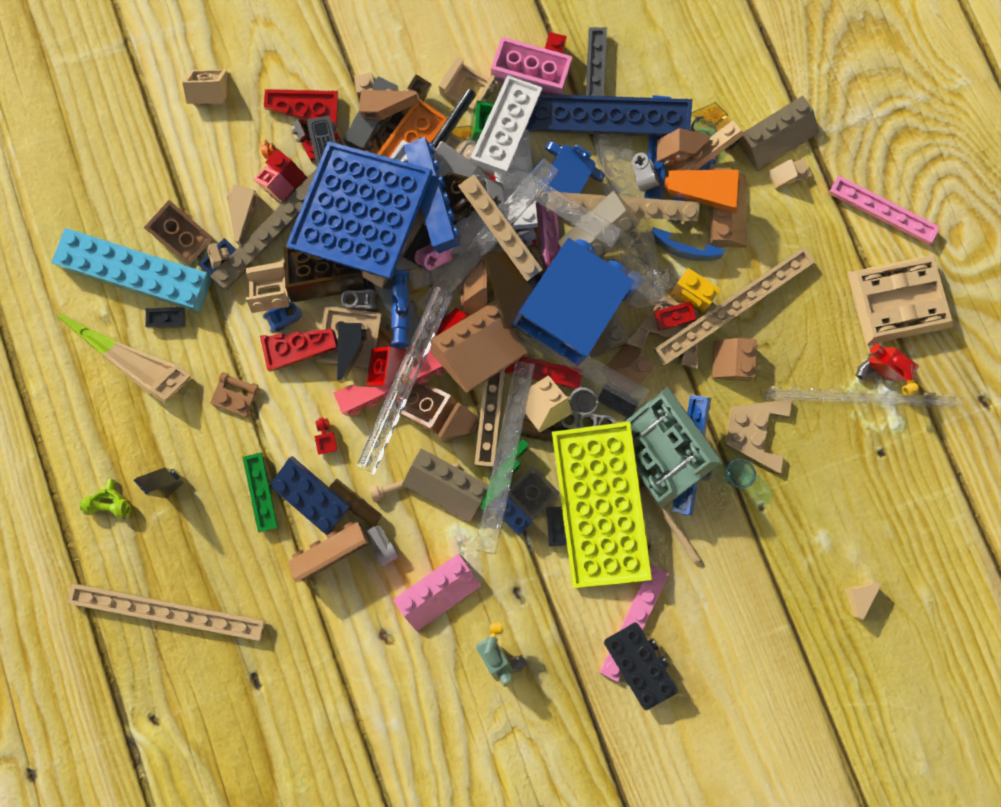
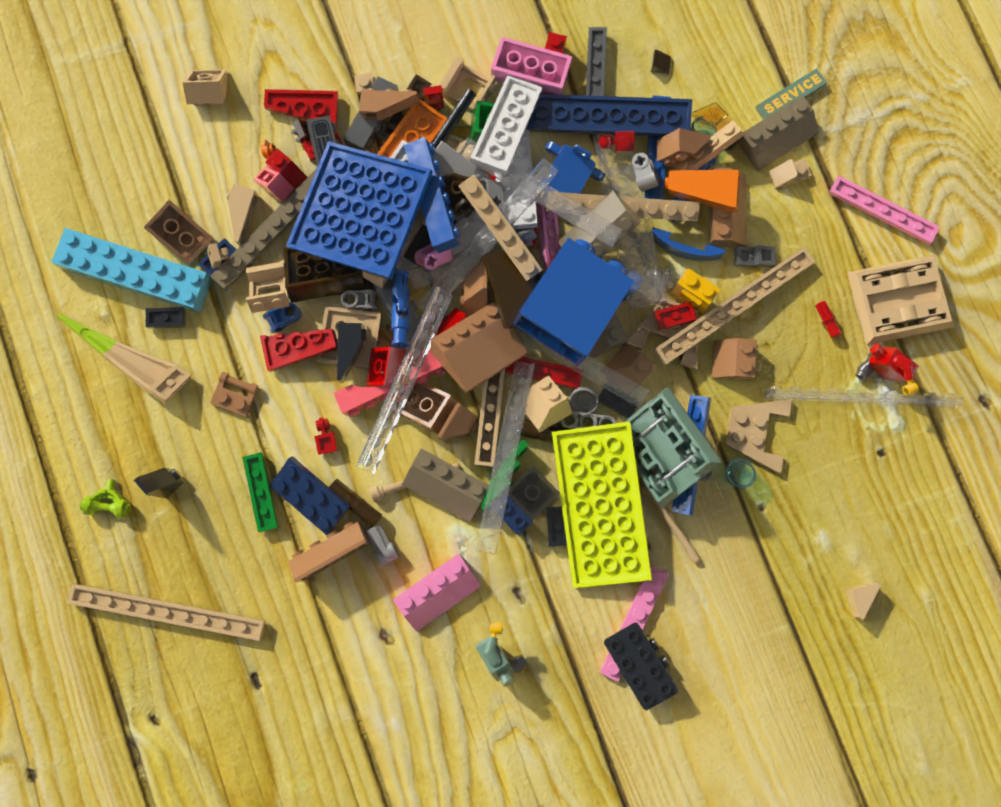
none -> red plate [423,85,445,111]
none -> red plate [599,131,635,152]
none -> dark brown slope [651,50,671,74]
none -> dark grey slope [734,245,776,267]
none -> sand green tile [755,68,827,120]
none -> red axle [815,301,842,338]

